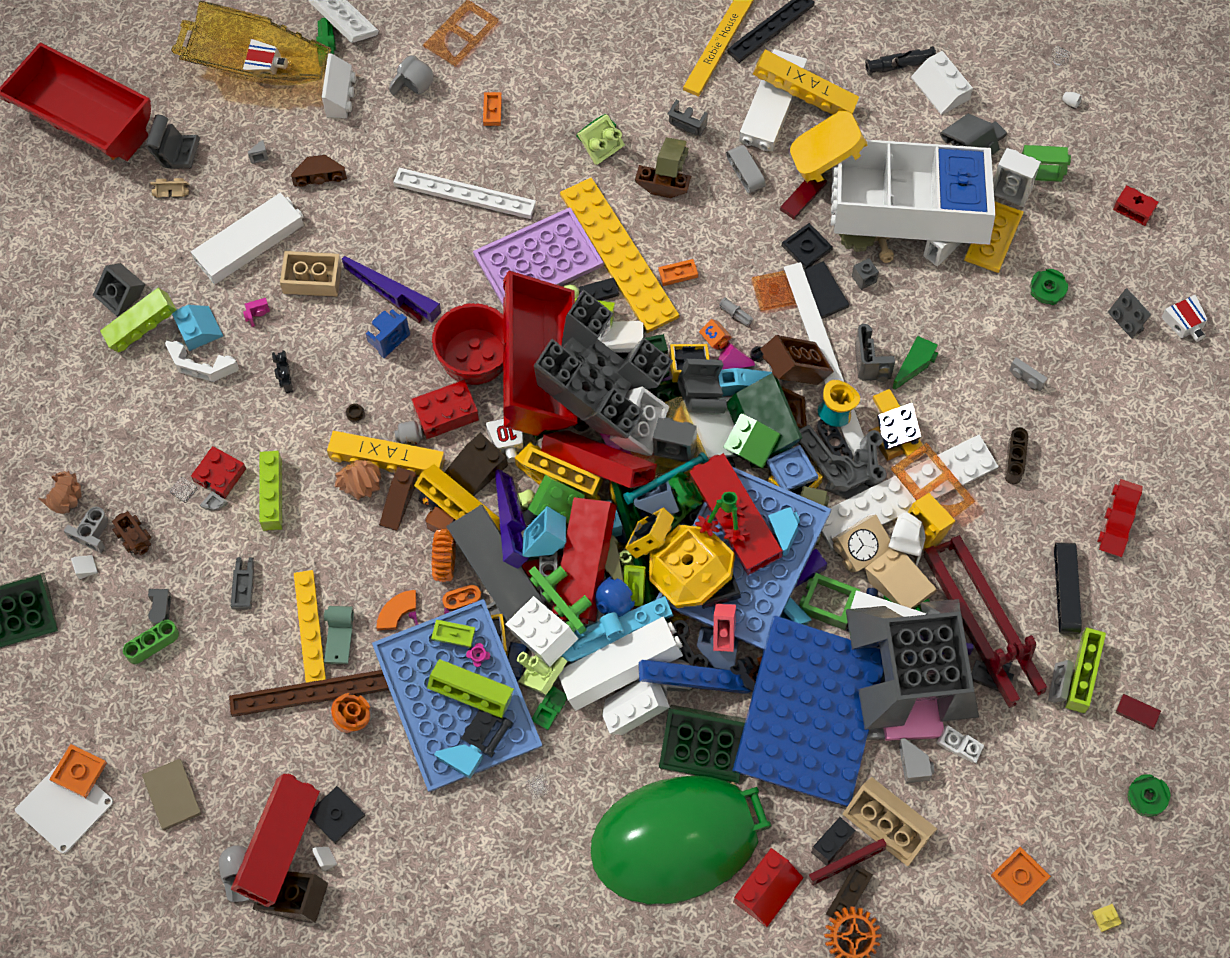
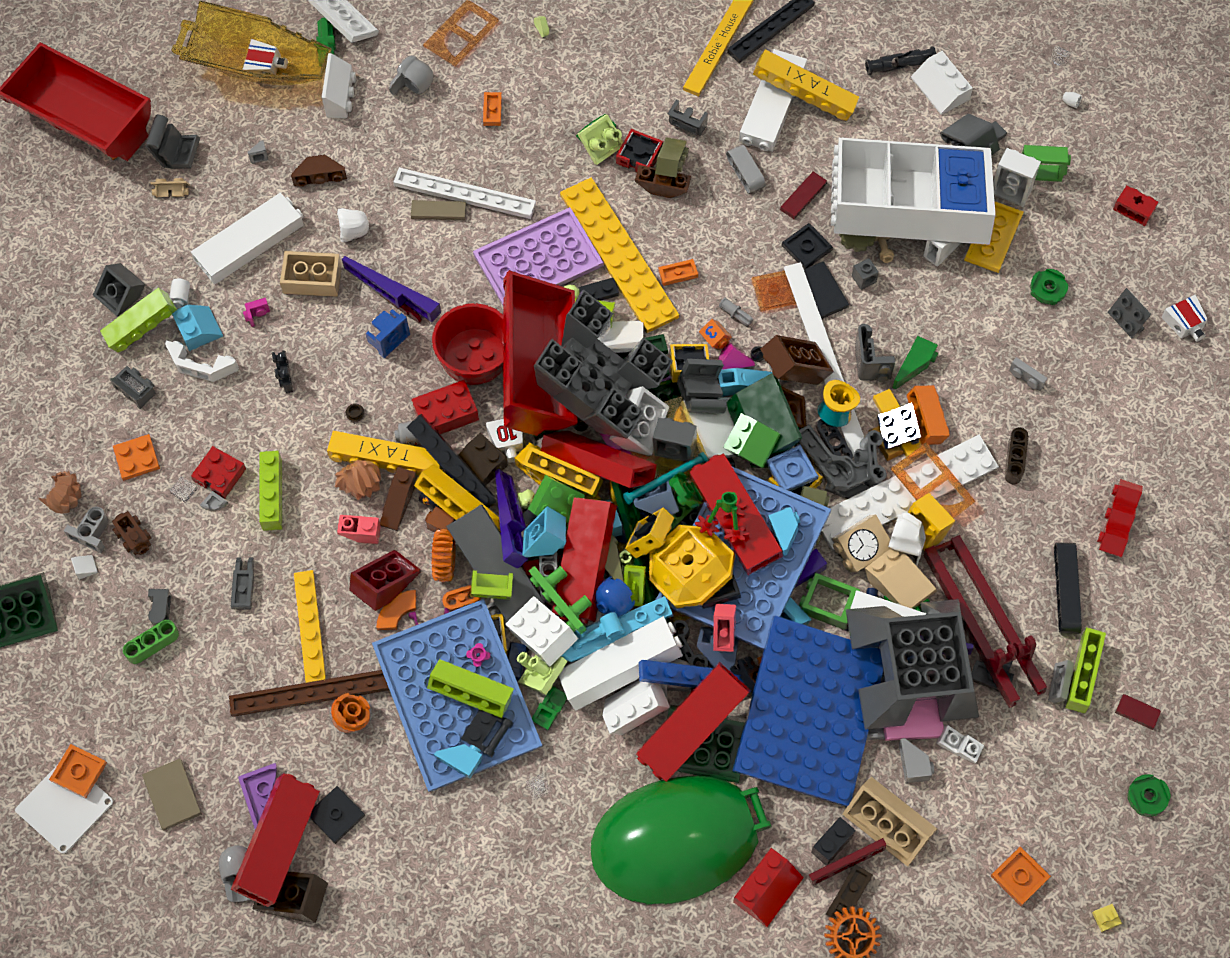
white slope [312,847,337,871] -> none
sand green door [324,606,354,665] -> none
lime plate [431,619,475,648] -> none
yellow tile [790,111,867,183] -> none
none -> dark grey window [110,366,156,409]
none -> orange plate [113,434,160,481]
none -> white brick [170,278,190,308]
none -> medium lavender wing [238,763,277,829]
none -> white hair [337,208,369,242]
none -> coral slope [337,515,381,544]
none -> dark red slope [349,550,421,611]
none -> black plate [406,414,498,508]
none -> dark tan tile [411,200,466,220]
none -> lime panel [470,570,513,600]
none -> yellowish green tile [534,16,549,37]
none -> piece [616,129,663,172]
none -> red brick [636,662,750,782]
none -> orange brick [906,385,950,445]

